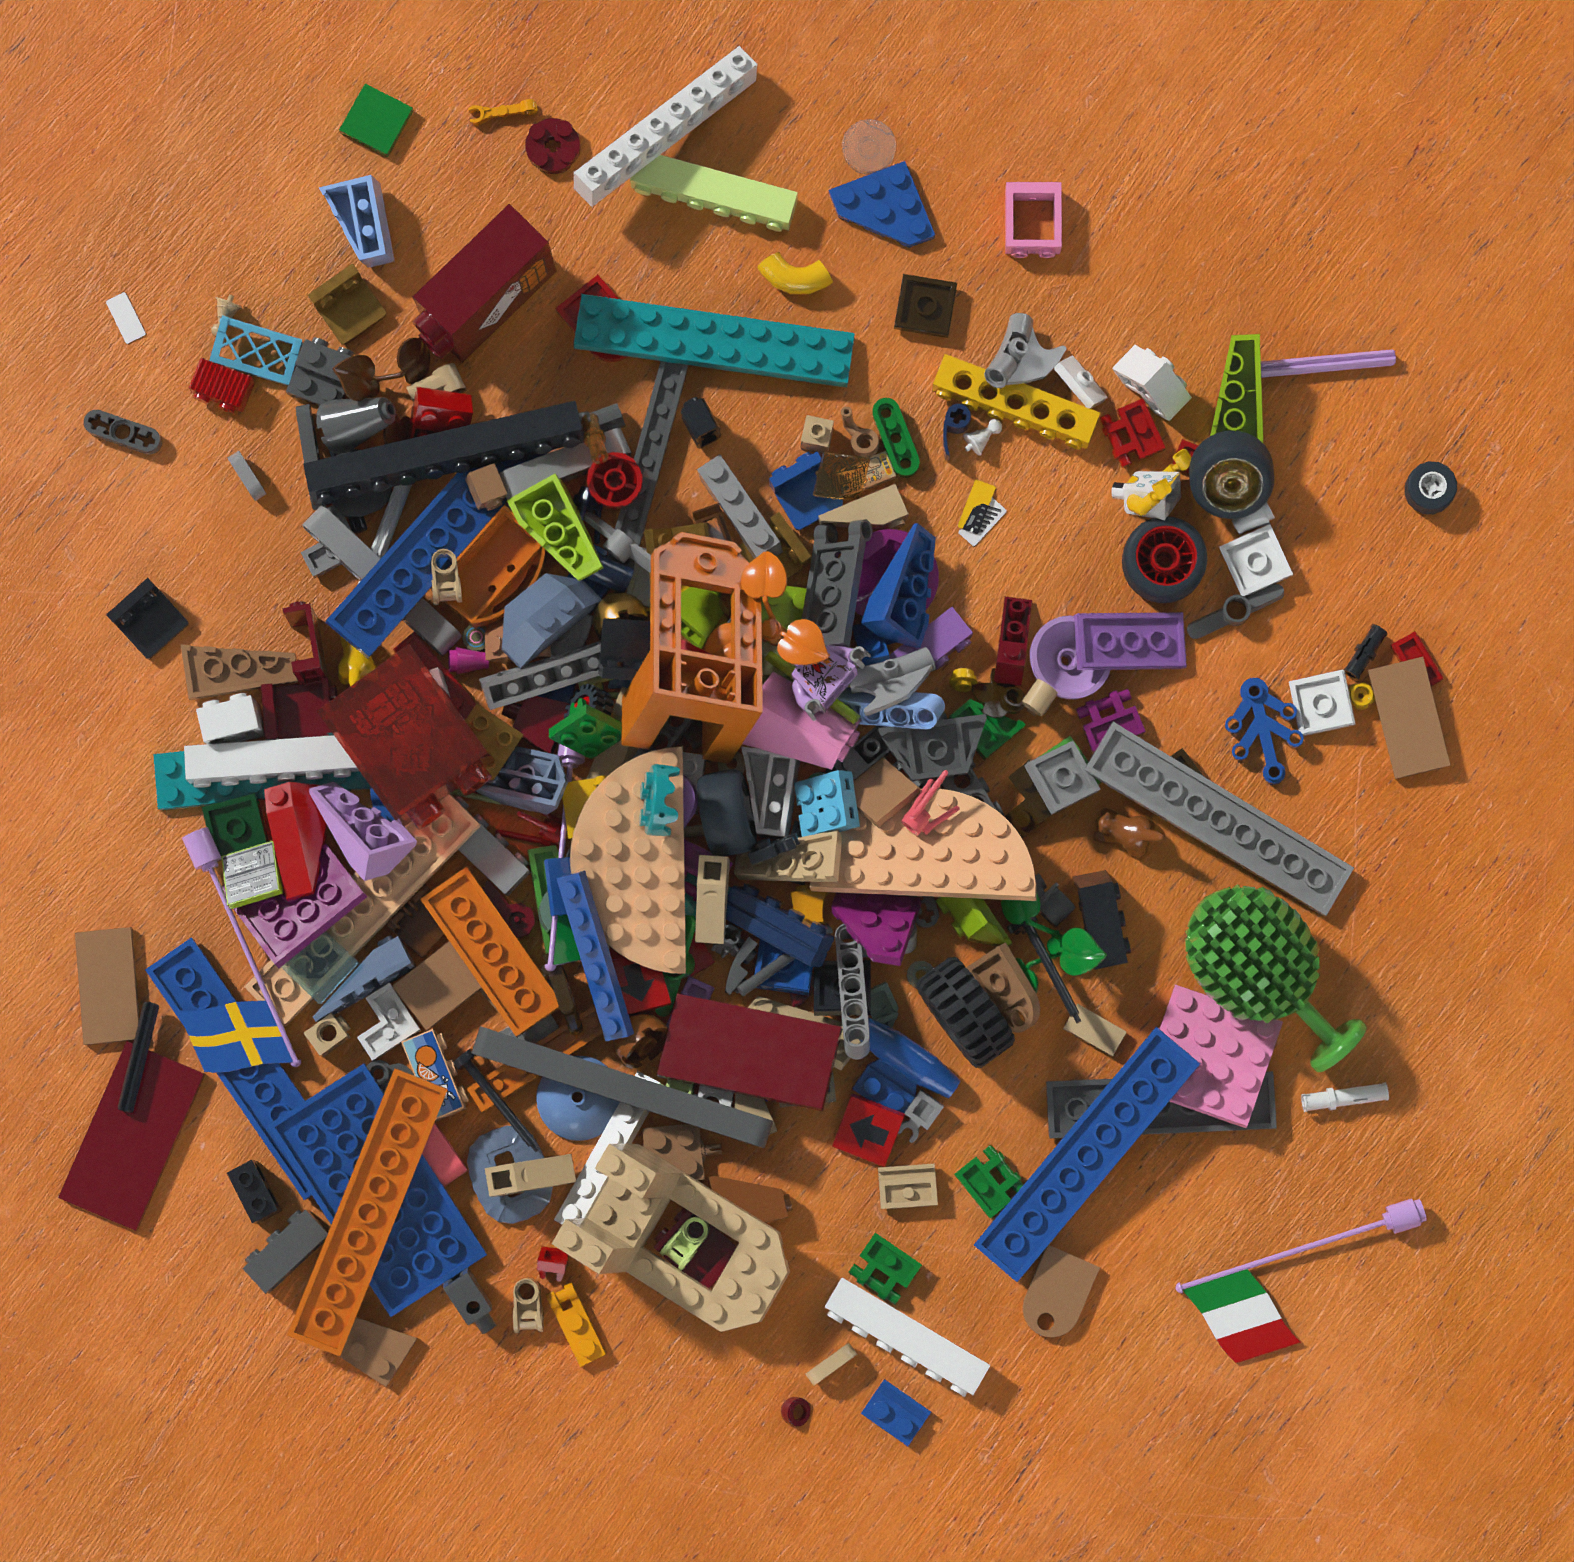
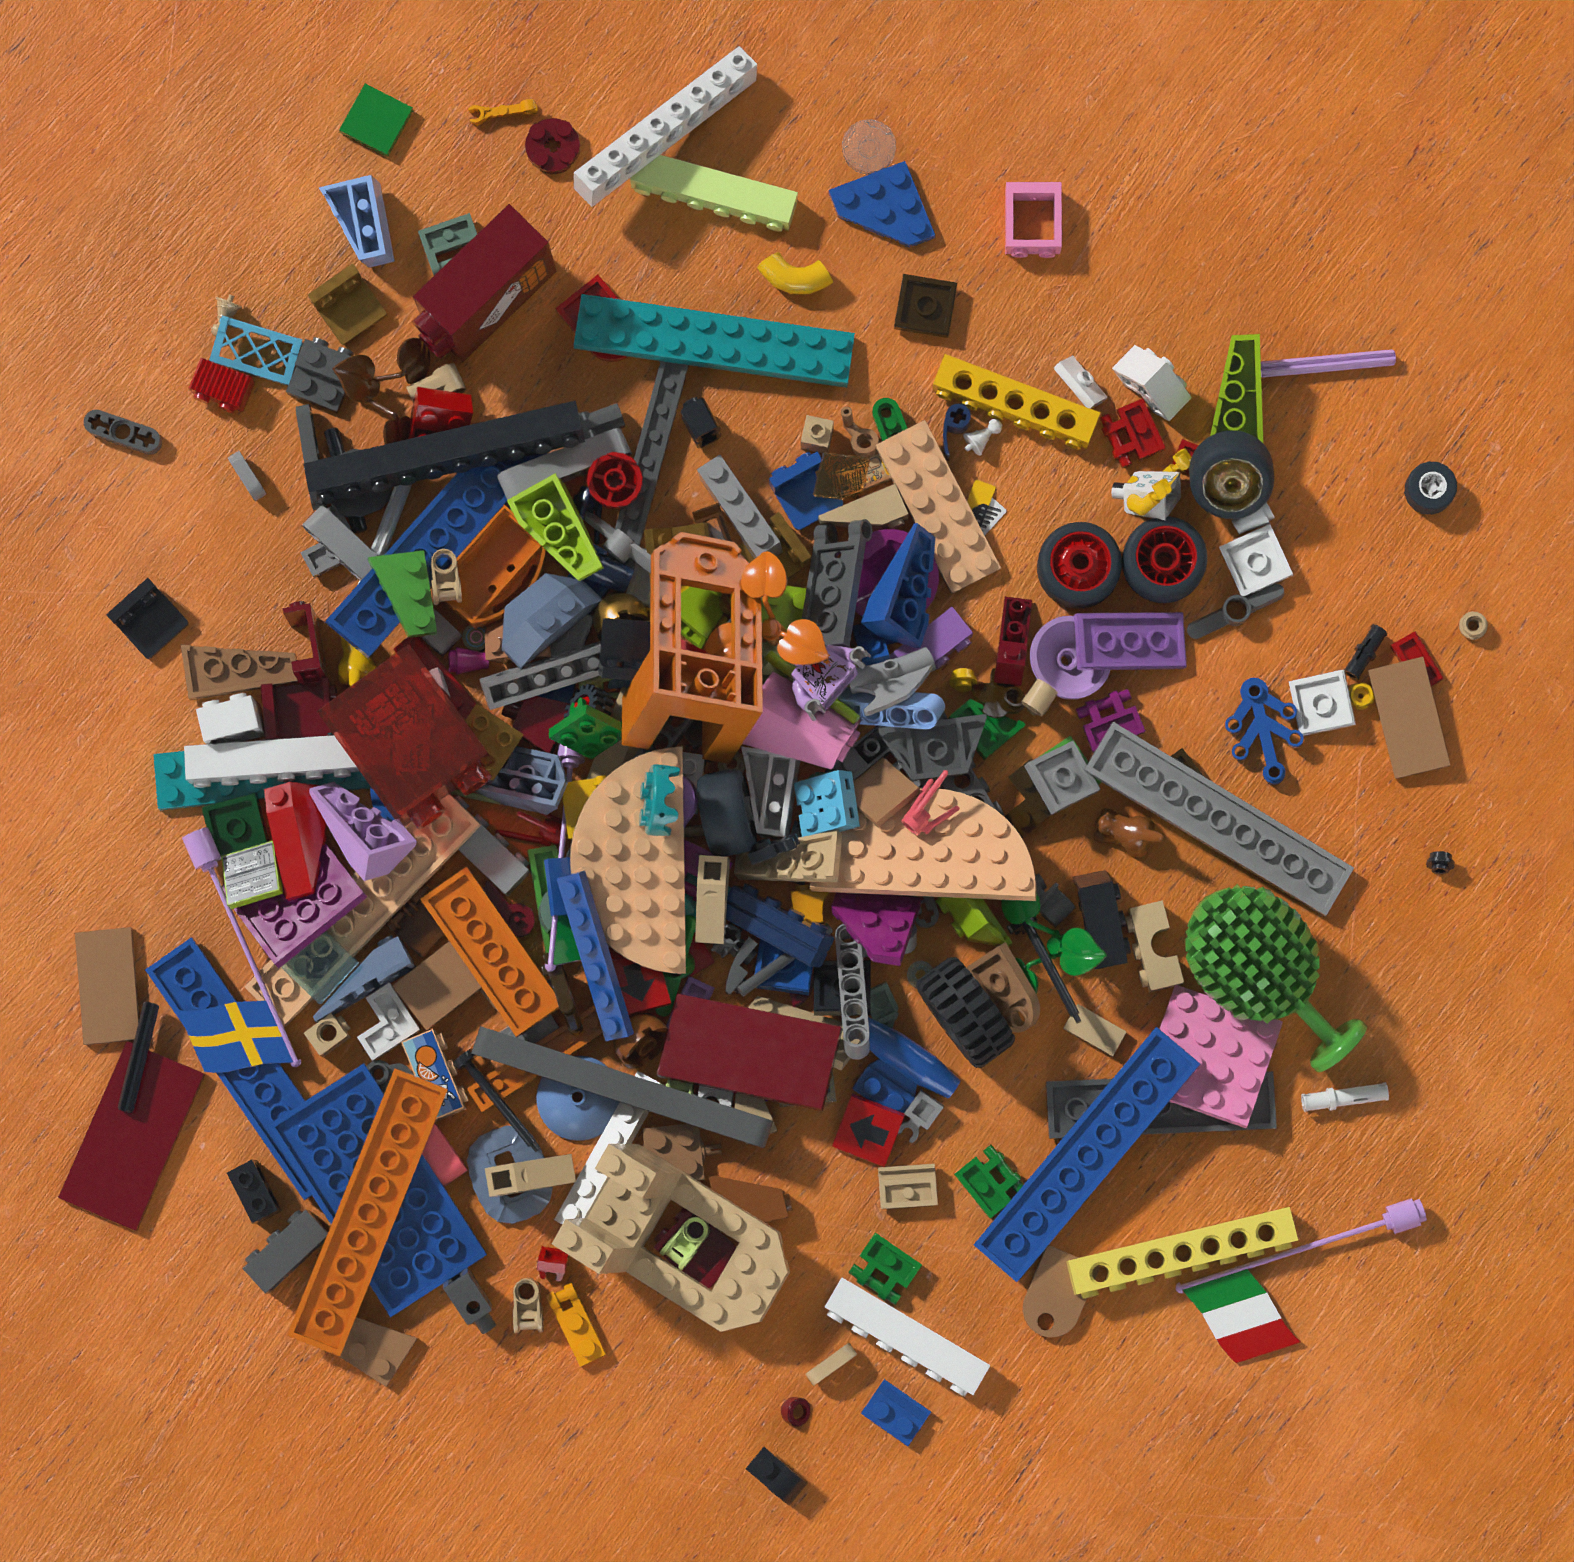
white sticker [106,292,146,344] -> none
dark grey cone [316,397,396,454] -> none
medium nougat brick [465,464,507,511] -> none
clear orange pin [581,413,609,464] -> none
light grey pin [984,313,1066,388] -> none
none -> bright green wing [368,550,437,638]
none -> sand green plate [418,213,477,275]
none -> black brick [745,1447,808,1506]
none -> light nougat plate [875,420,1001,594]
none -> wheel [1037,522,1122,609]
none -> light yellow brick [1066,1207,1298,1299]
none -> tan arch [1125,900,1184,993]
none -> black plate [1426,851,1455,874]
none -> tan plate [1459,611,1488,640]

